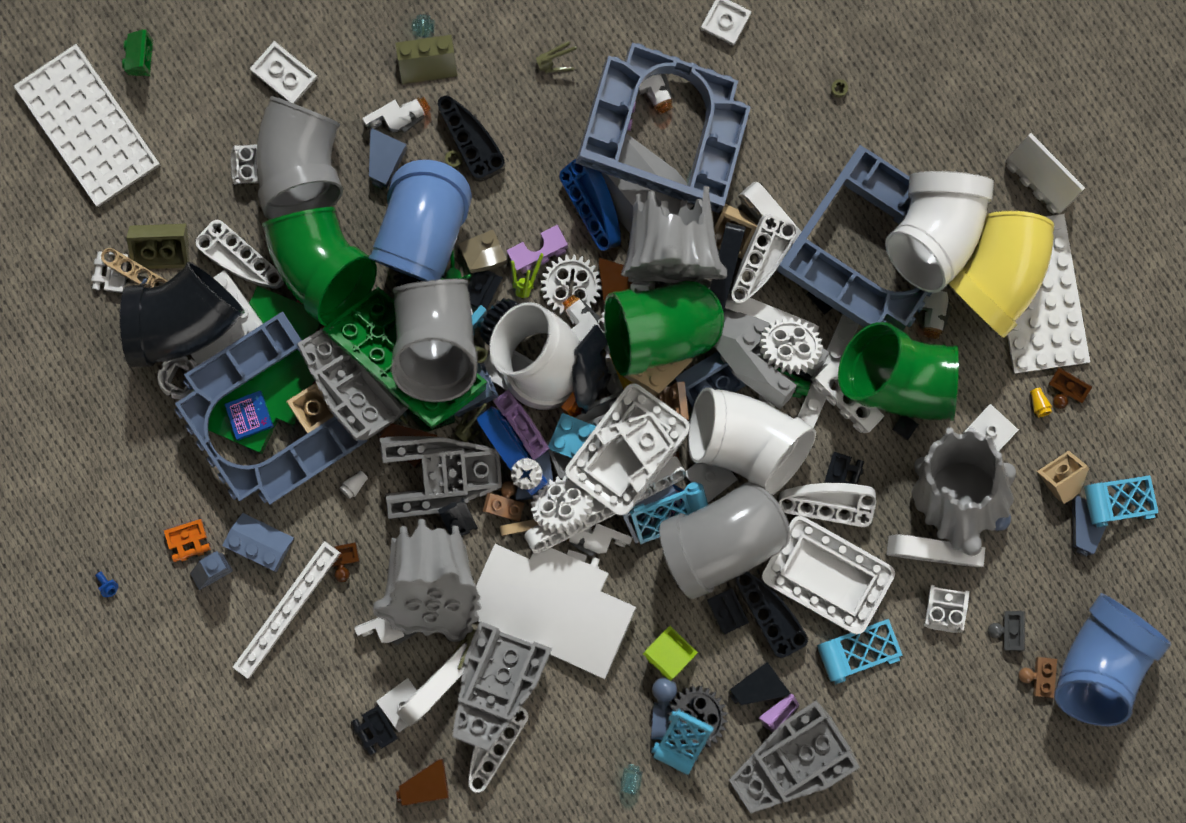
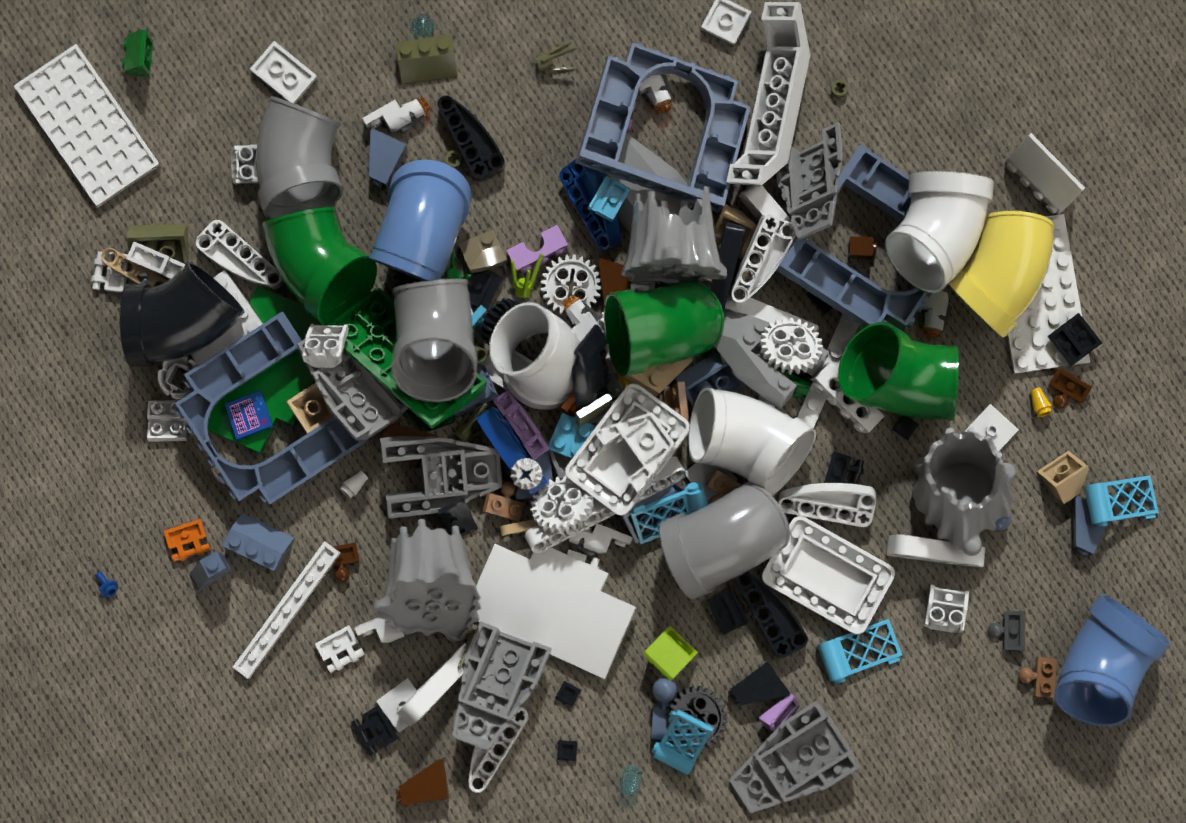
none -> white slope [126,242,185,279]
none -> white slope [147,400,187,442]
none -> white slope [302,324,349,368]
none -> white plate [315,625,365,673]
none -> black tile [555,681,581,707]
none -> black tile [557,740,578,761]
none -> tile [575,394,612,427]
none -> medium azure plate [588,175,630,222]
none -> medium nougat plate [705,468,741,504]
none -> white slope [726,2,810,185]
none -> light grey wedge [776,122,843,240]
none -> reddish brown brick [848,236,877,259]
none -> black slope [1047,313,1102,366]

